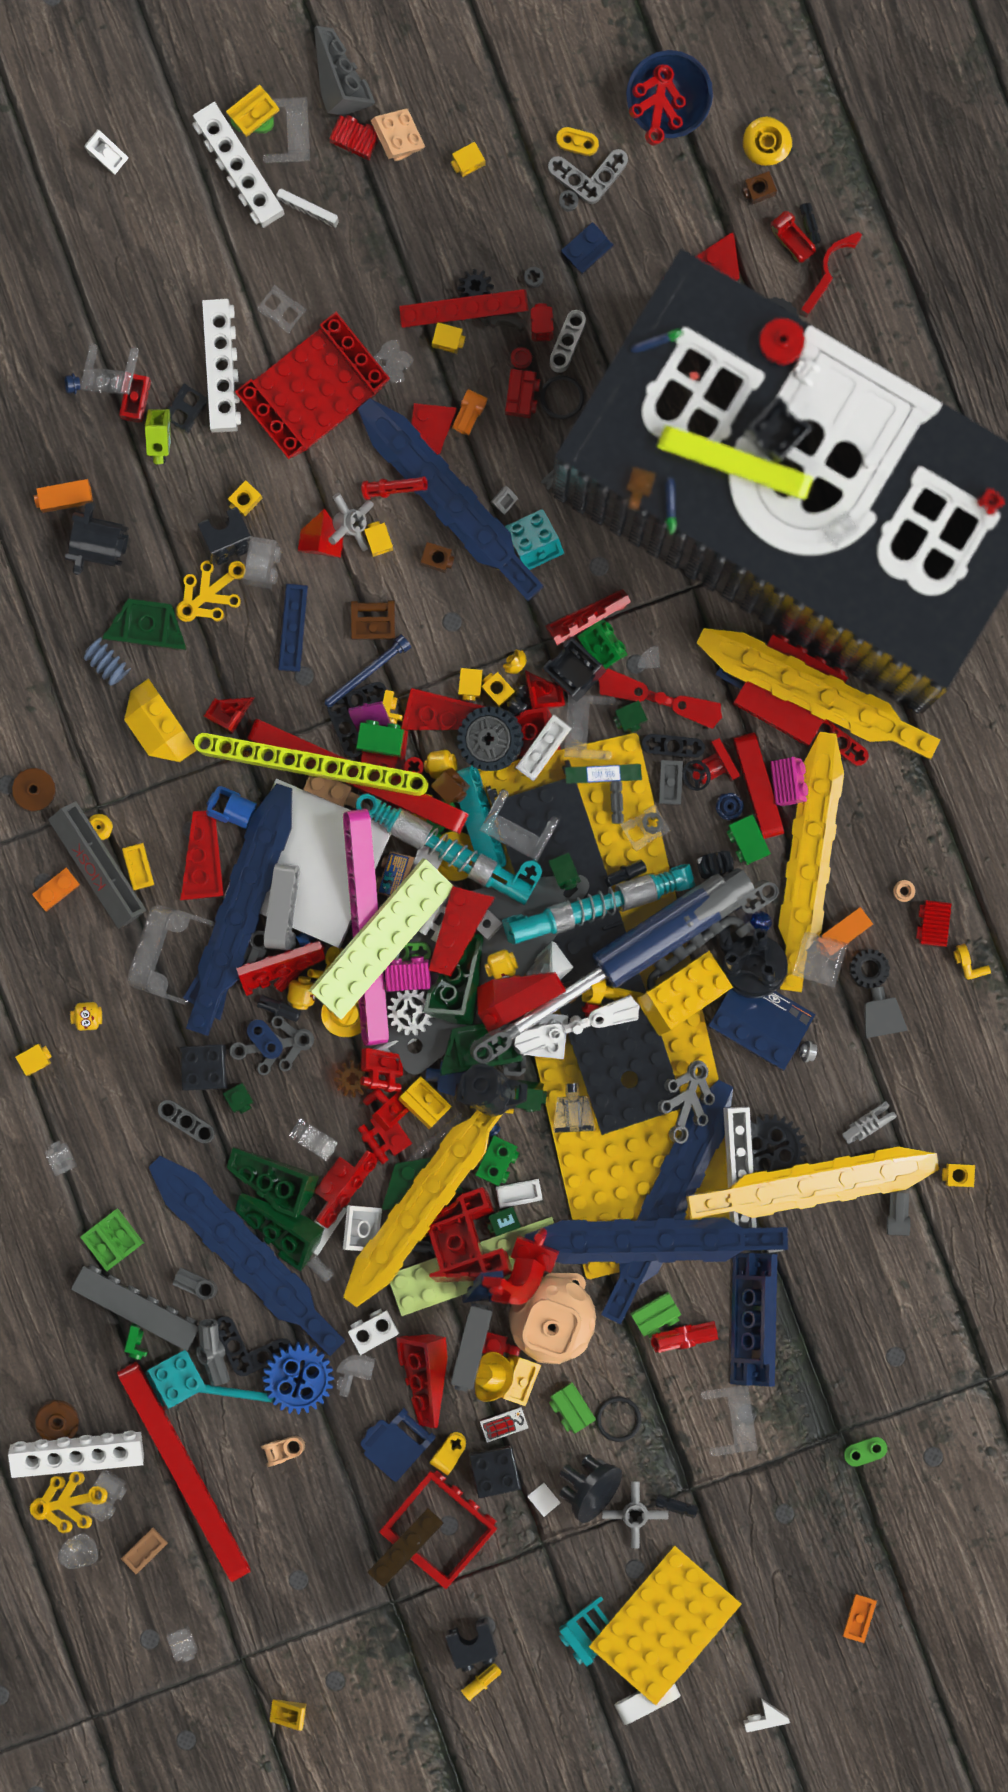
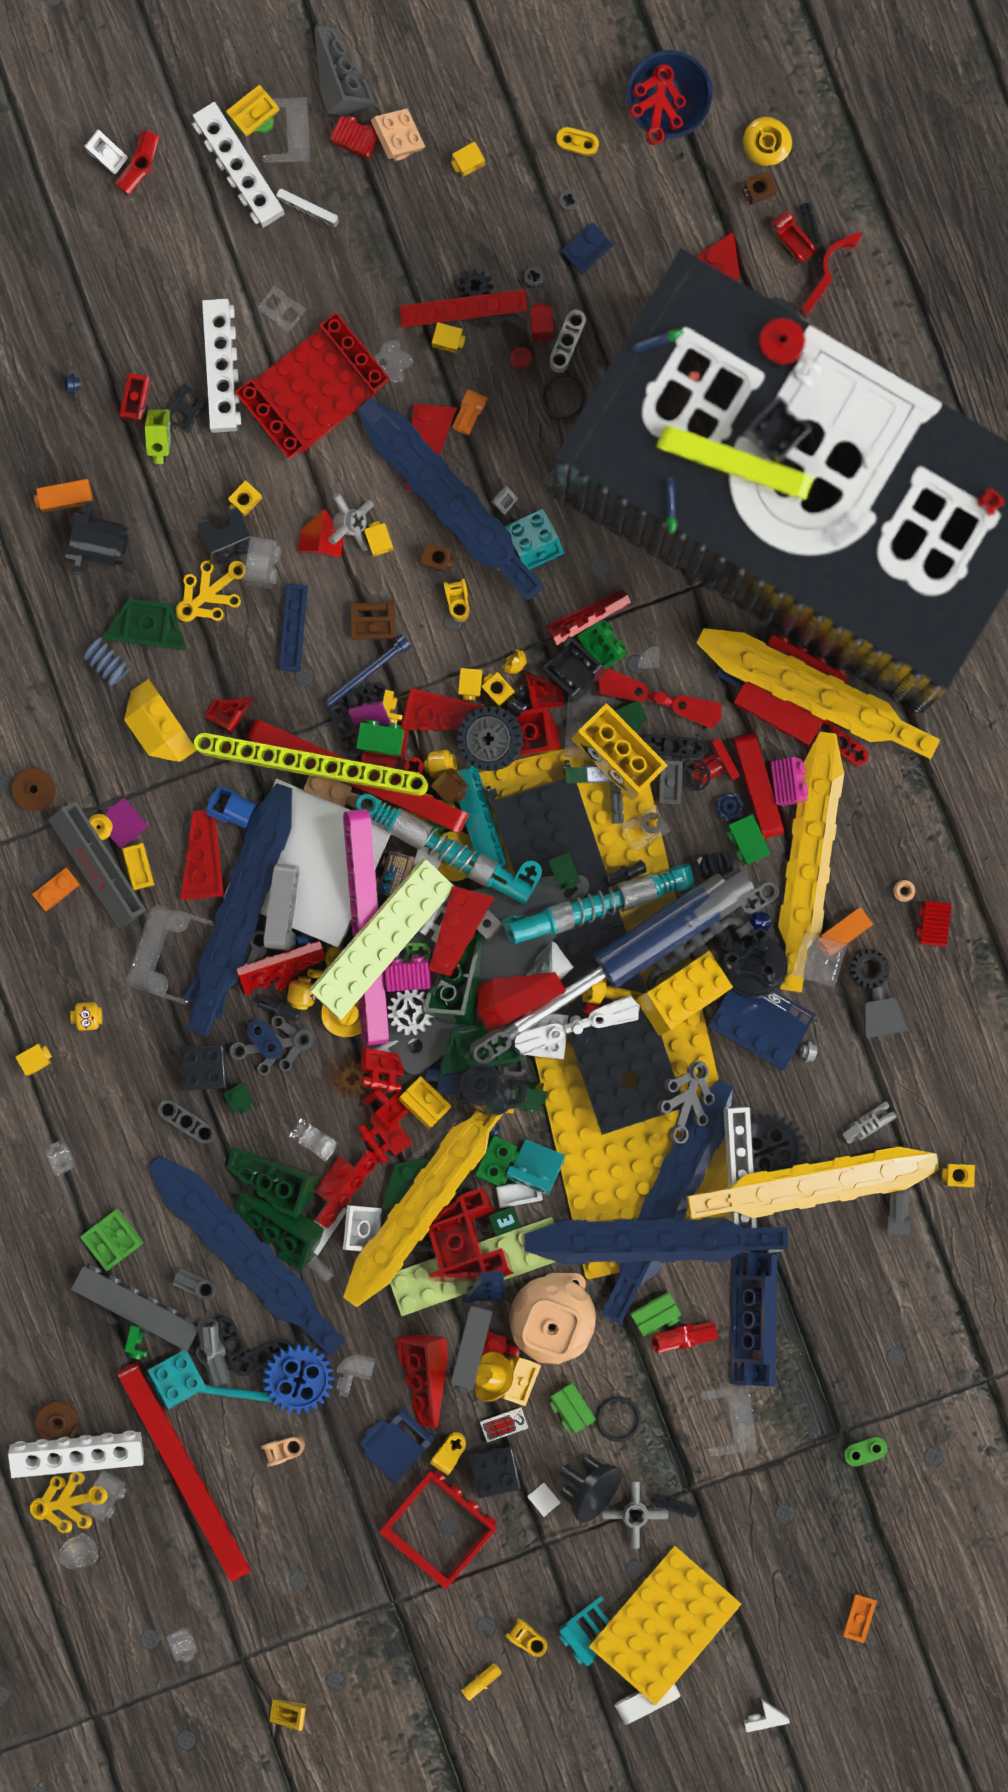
clear plate [80,344,139,395] -> none
medium nougat plate [121,1527,168,1574] -> none
white brick [348,1309,399,1355] -> none
red pin [361,476,428,500] -> none
dark brown plate [367,1507,444,1588] -> none
black piece [446,1618,498,1672] -> none
clear plate [480,790,559,861] -> none
red arch [482,1258,545,1305] -> none
yellow head [484,949,519,979] -> none
red brick [505,369,540,418] -> none
red plate [510,1228,560,1273] -> none
white tile [515,715,572,781] -> none
light grey beam [548,149,628,204] -> none
clear torso [553,1083,595,1133] -> none
clear orange plate [627,468,656,510] -> none
yellow plate [953,944,991,980] -> none
none -> magenta piece [104,798,149,849]
none -> red piece [114,131,160,196]
none -> yellow piece [443,578,469,622]
none -> yellow piece [505,1618,547,1657]
none -> teal bracket [507,1140,565,1196]
none -> yellow brick [571,703,668,801]

